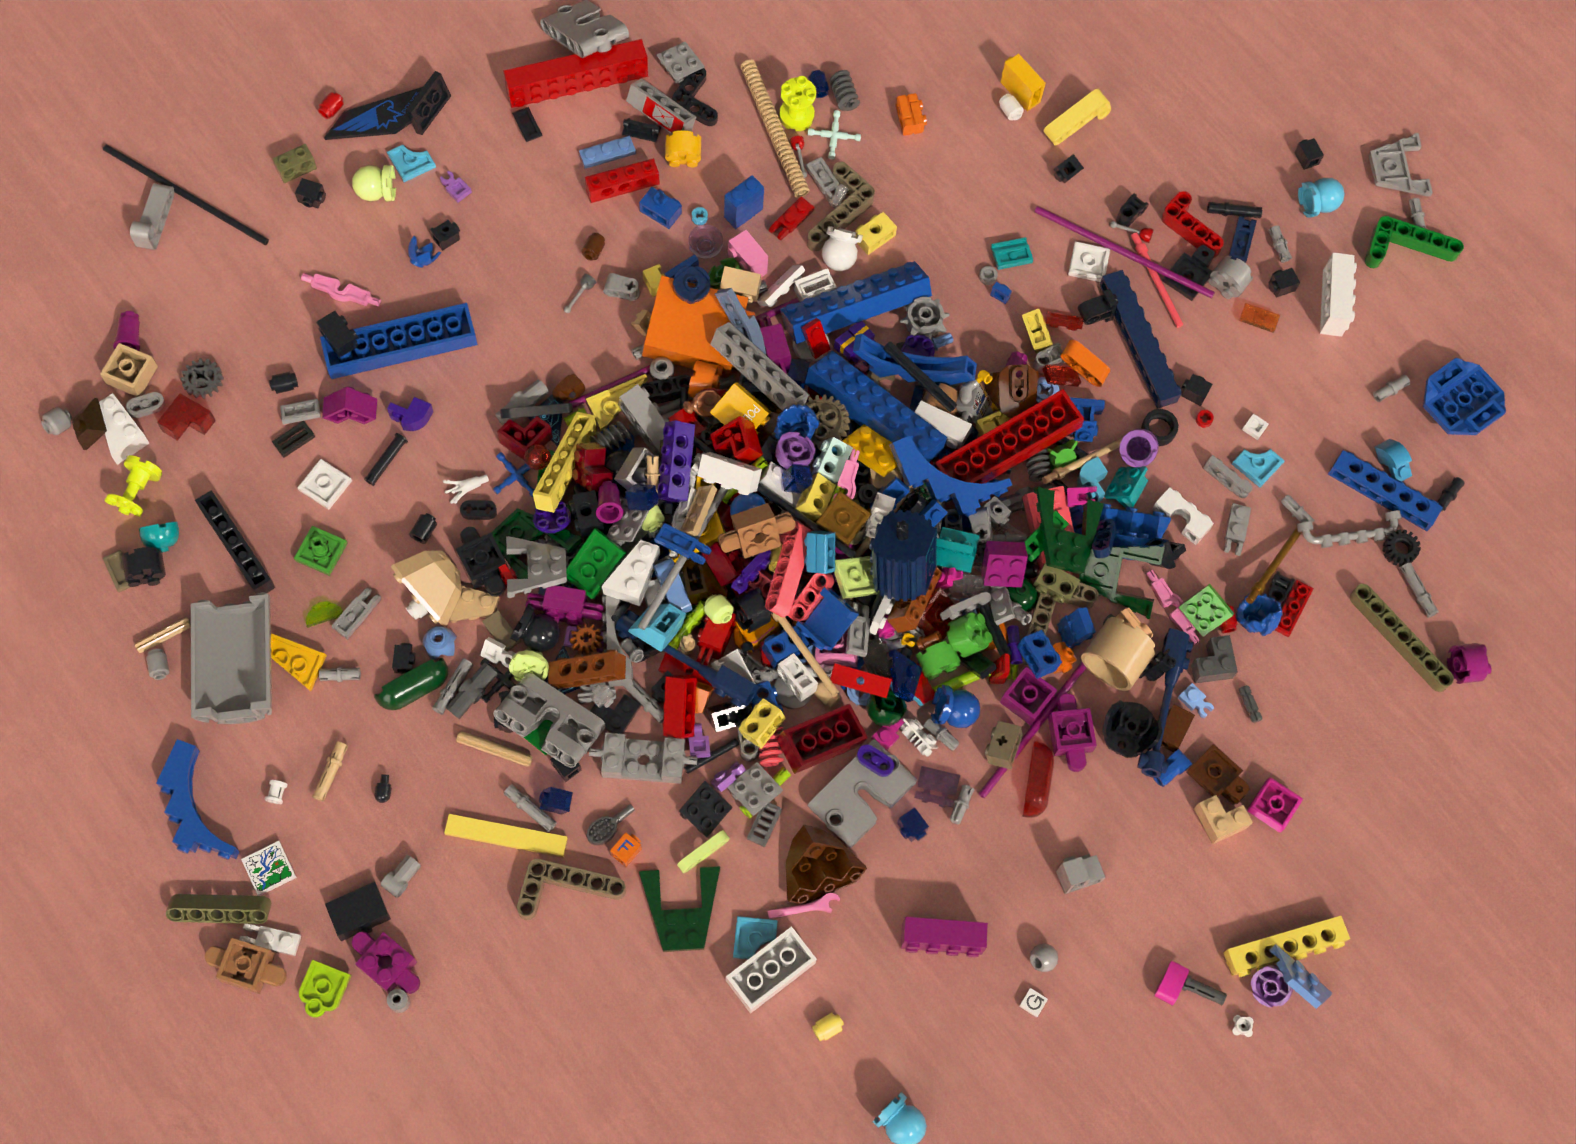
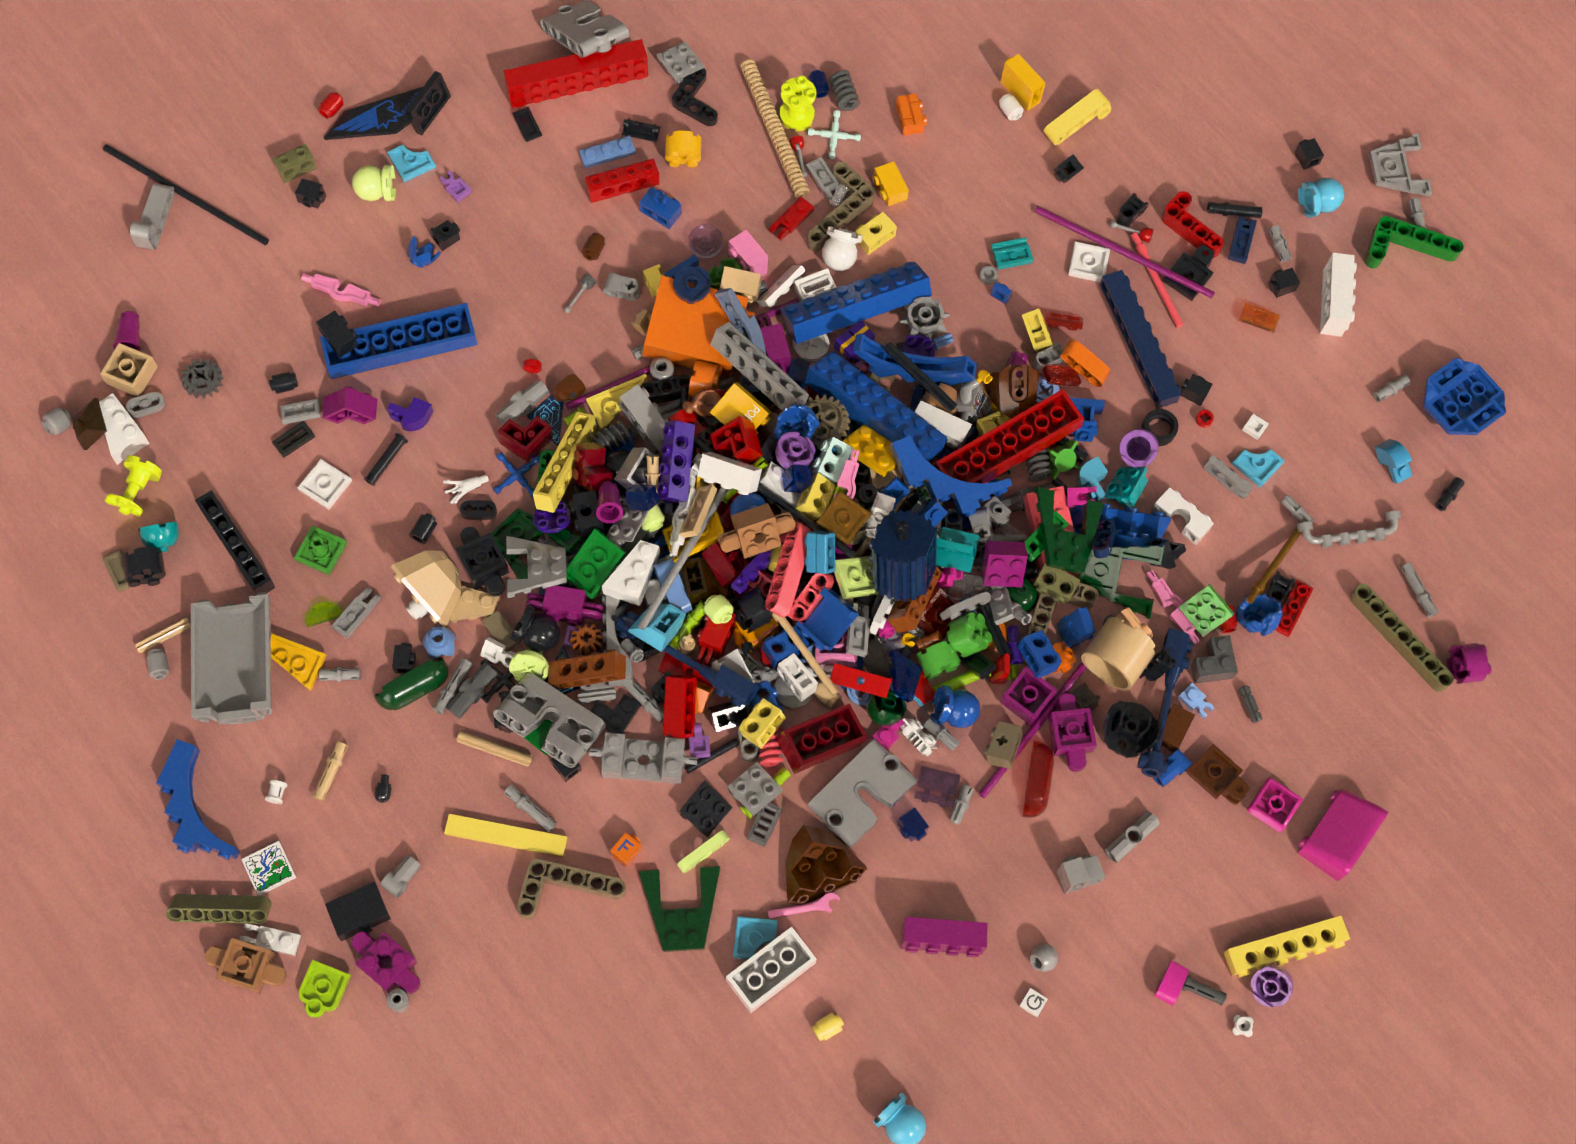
clear red brick [157,393,216,441] -> none
red plate [499,564,517,588] -> none
black beam [500,403,573,419] -> none
clear red piece [524,444,551,470] -> none
clear blue brick [539,787,573,815] -> none
flat silver piece [587,804,635,845] -> none
clear gear [591,684,615,708] -> none
light grey brick [626,78,696,134] -> none
blue hinge [654,523,712,564] -> none
medium azure bush [692,207,708,225] -> none
medium lavender plate [710,762,746,792] -> none
blue brick [724,175,764,229] -> none
red plate [801,318,831,359] -> none
dark purple plate [857,745,894,777] -> none
tan bar [1042,437,1123,484] -> none
black pin [1077,289,1118,325] -> none
tan brick [1194,795,1253,844] -> none
light grey brick [1208,256,1253,299] -> none
light grey hinge [1224,503,1251,556] -> none
medium blue wing [1270,944,1332,1009] -> none
blue brick [1328,450,1443,531] -> none
black tyre [1383,529,1421,567] -> none
none -> red tile [523,359,542,374]
none -> yellow brick [872,161,909,206]
none -> clear smoke bracket [1069,682,1100,711]
none -> light grey piece [1105,811,1160,863]
none -> dark pink windscreen [1298,789,1388,881]

